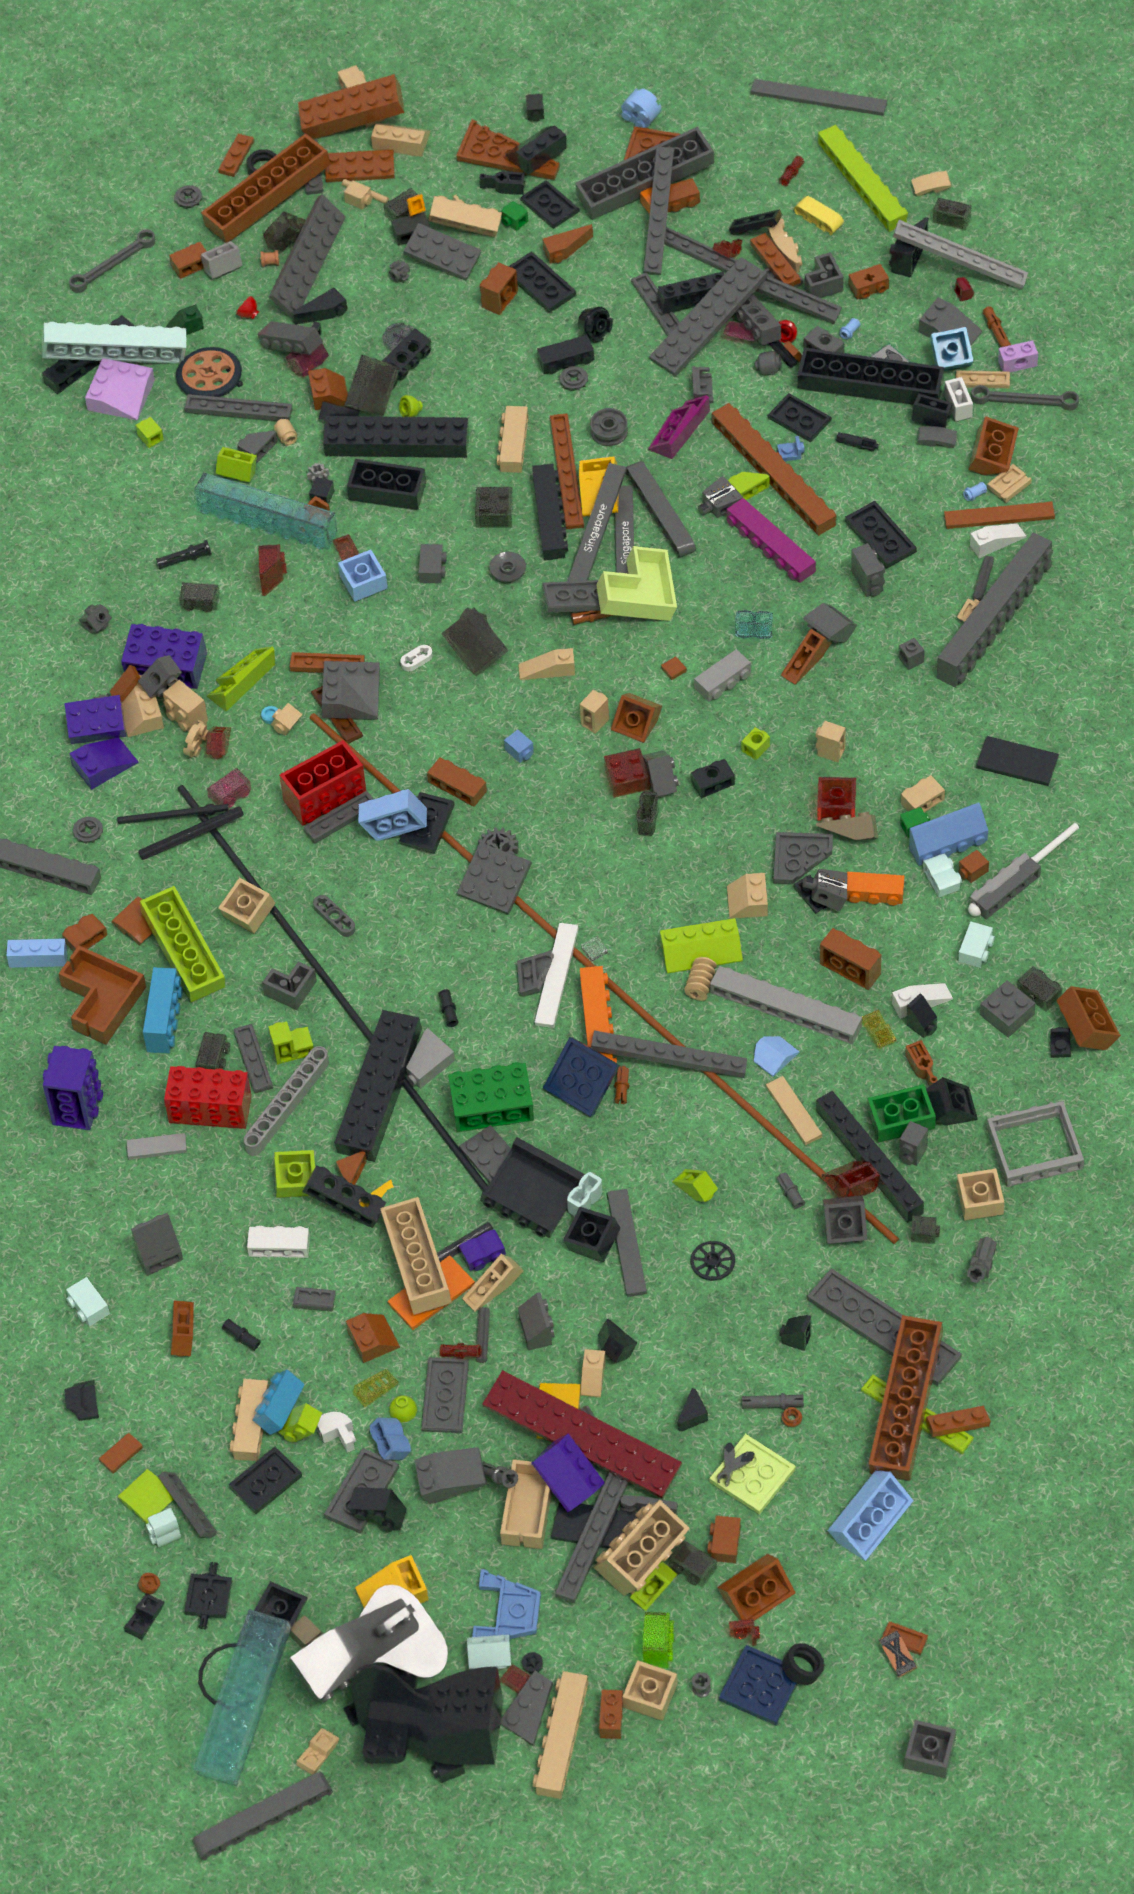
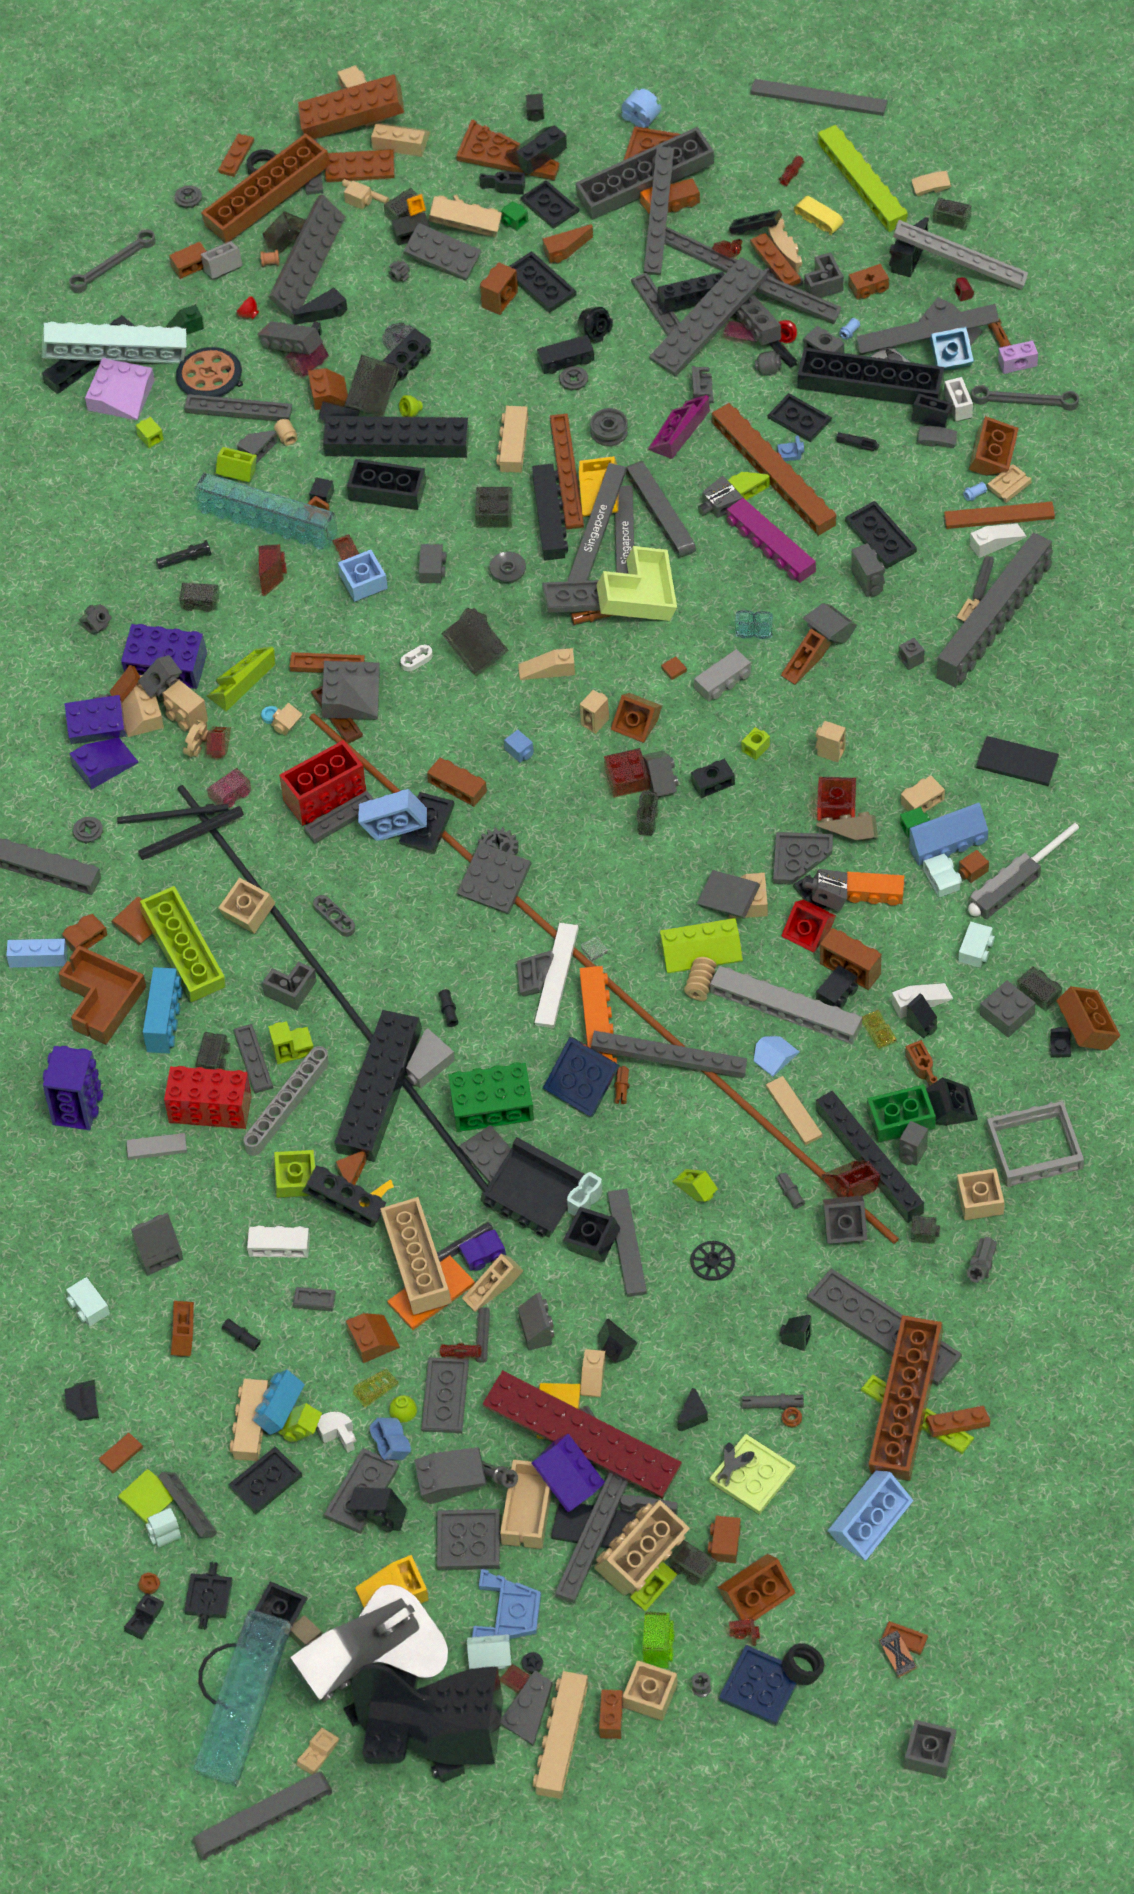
light grey gear [307,463,329,484] -> none
dark orange tile [784,341,802,362] -> none
tan tile [956,371,1010,388] -> none
none -> dark grey plate [437,1509,500,1570]
none -> dark grey tile [697,870,760,919]
none -> red slope [781,899,836,953]
none -> black brick [816,965,858,1008]
none -> dark grey tile [857,304,999,354]

